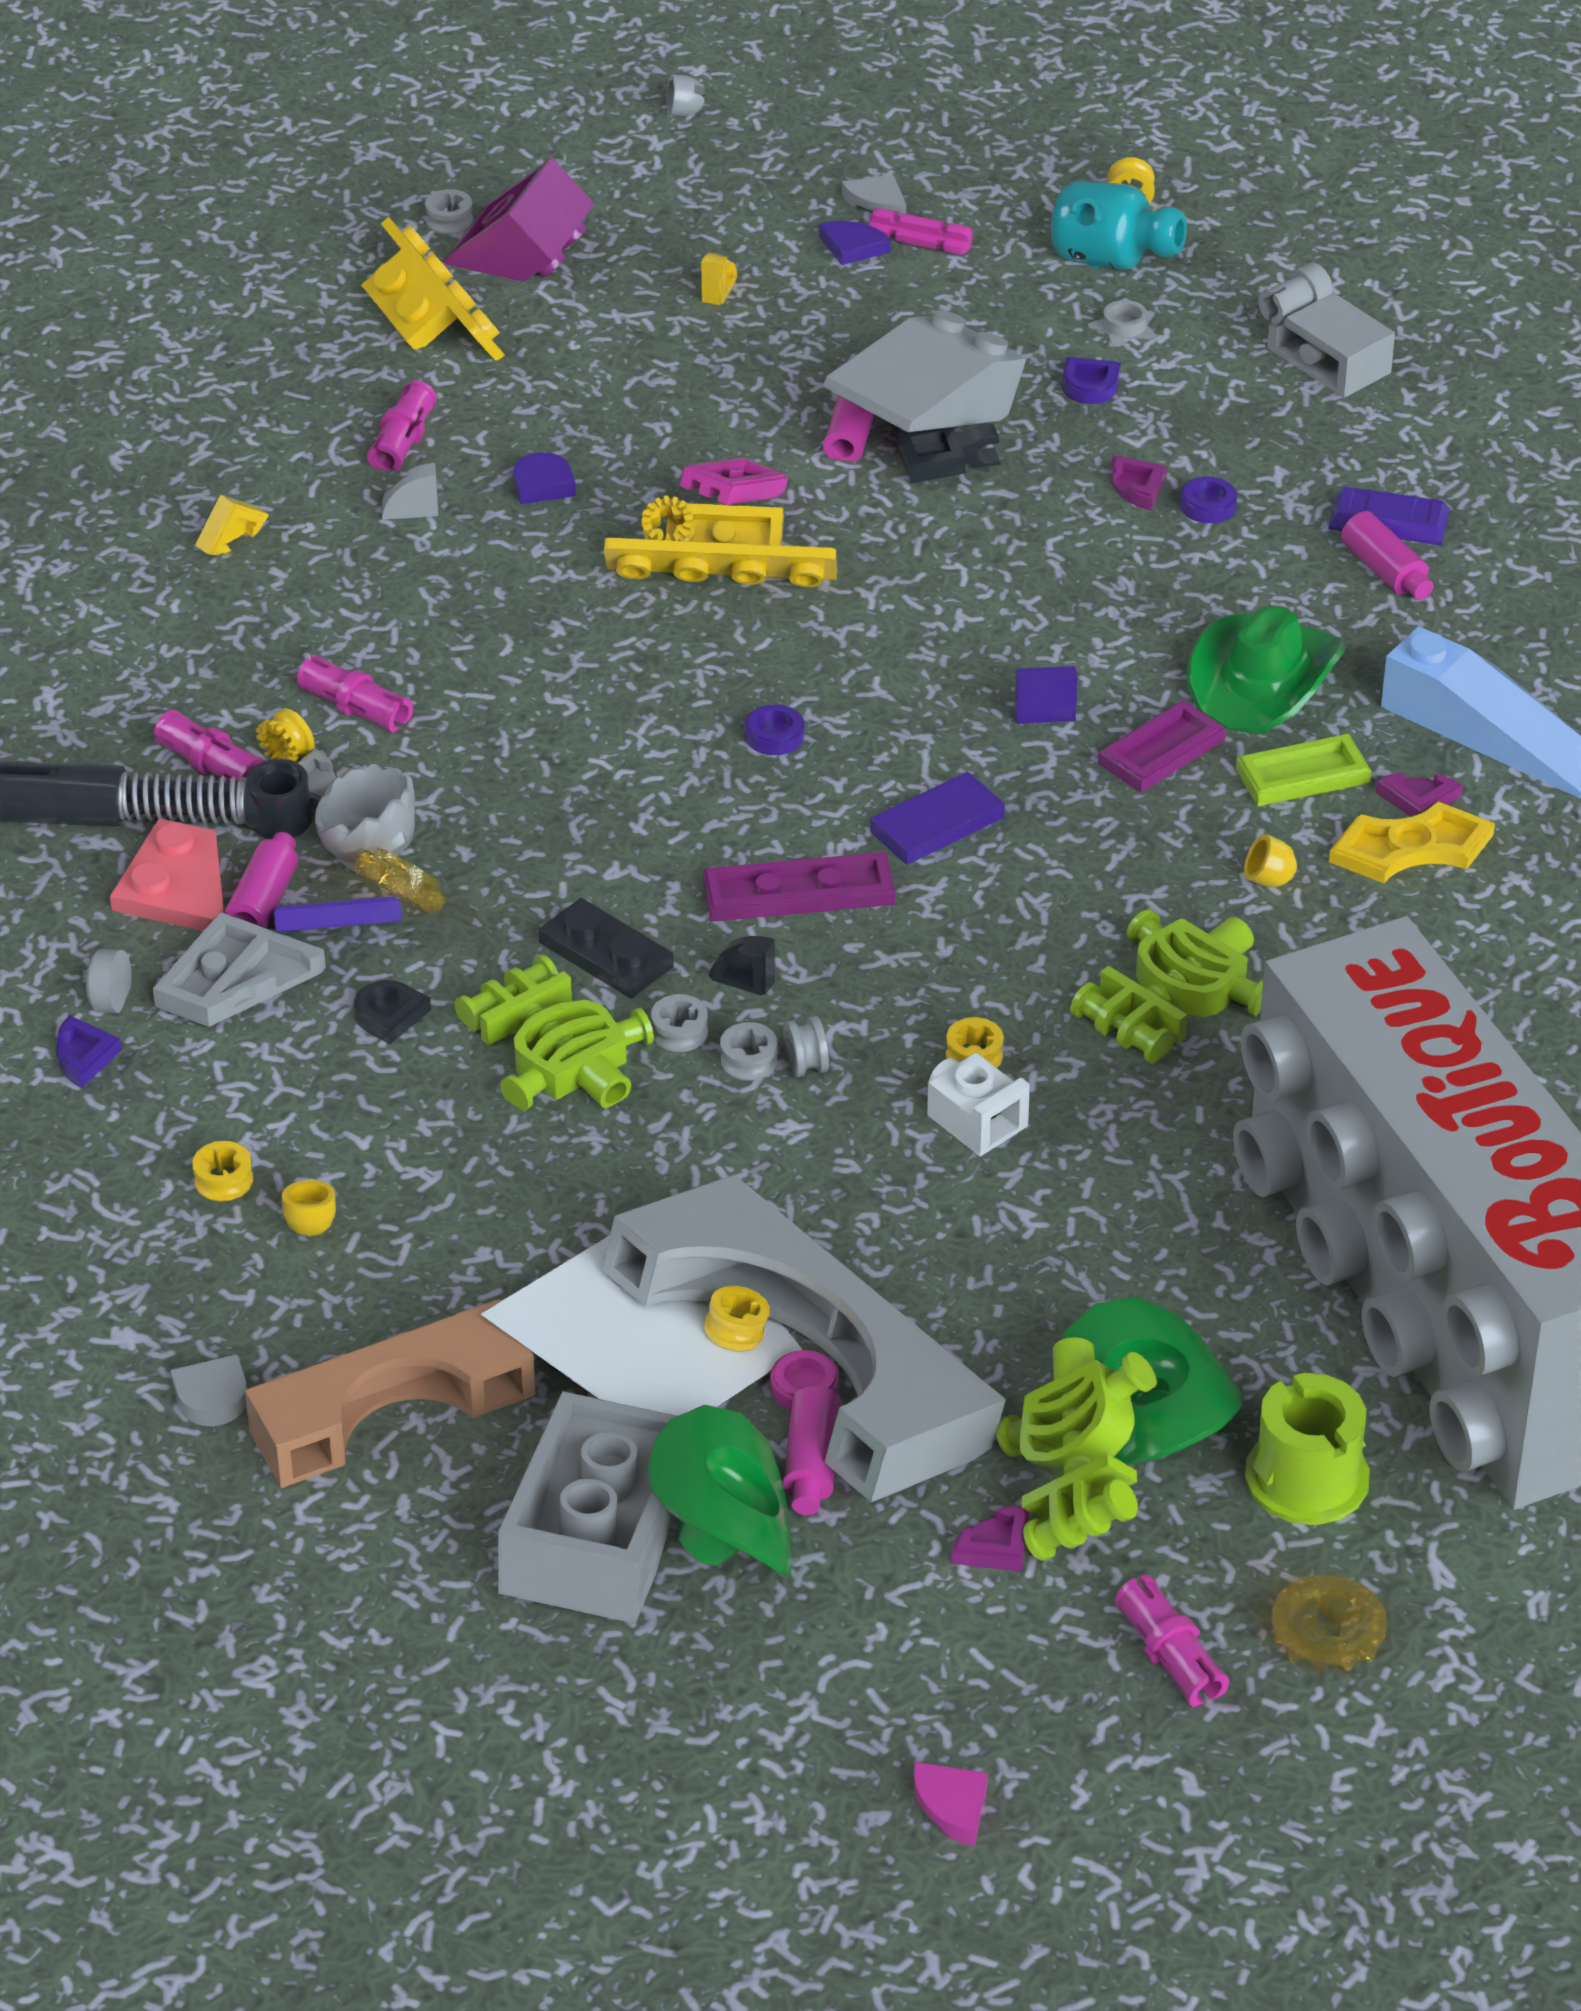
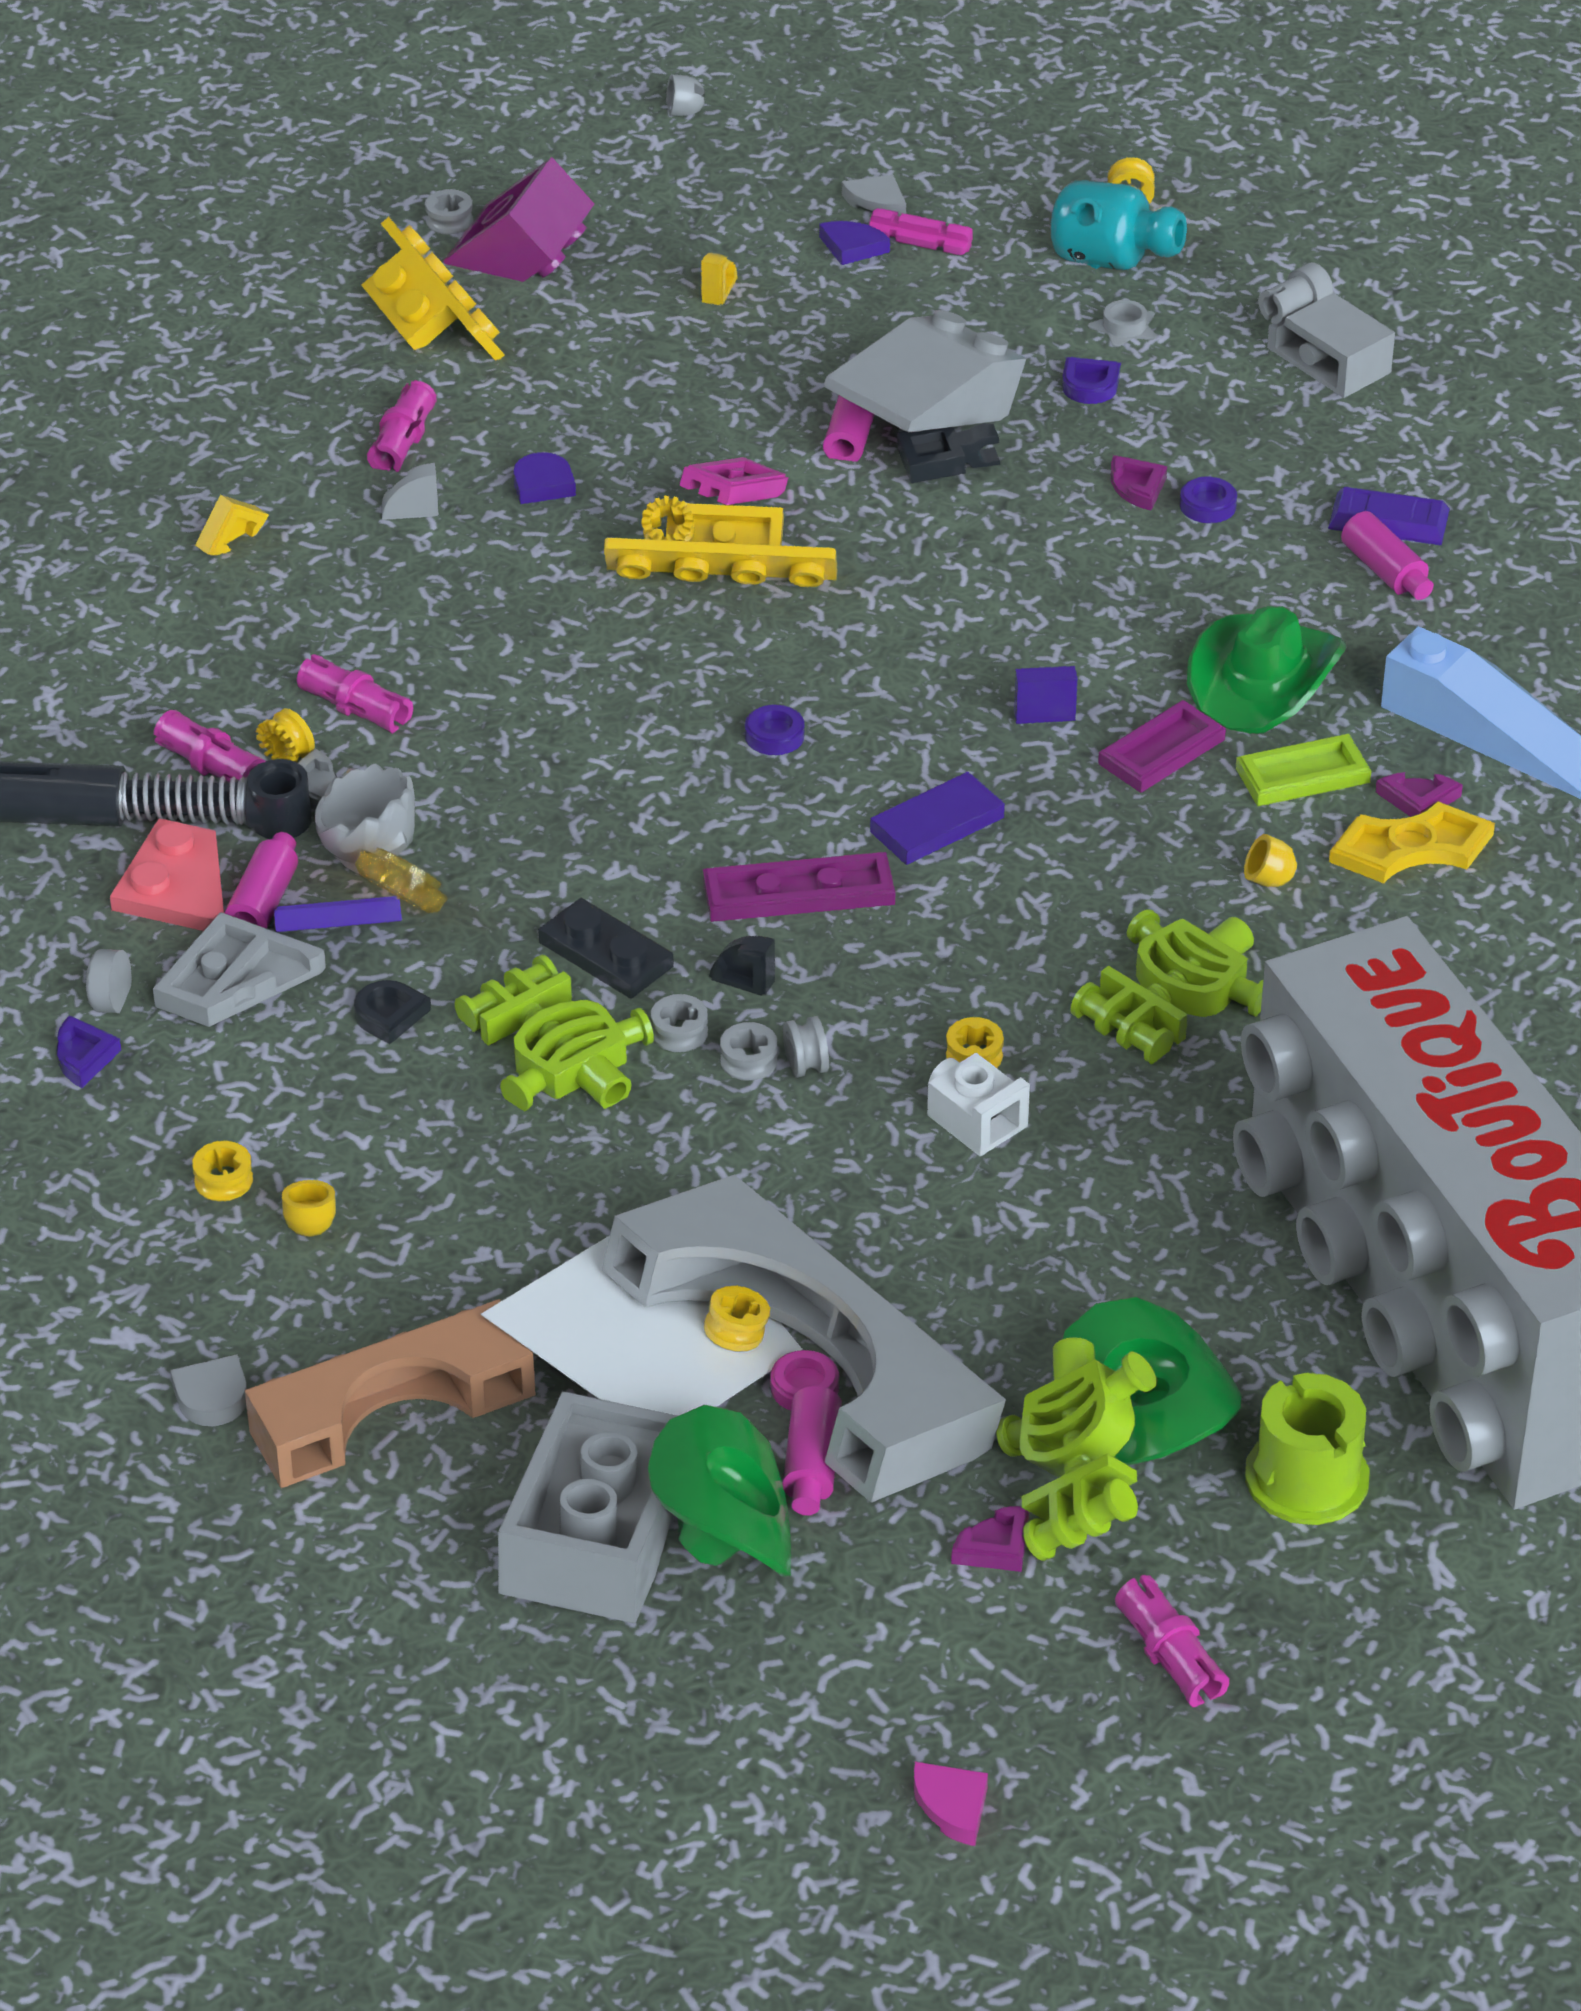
clear yellow gear [1272,1575,1387,1674] -> none

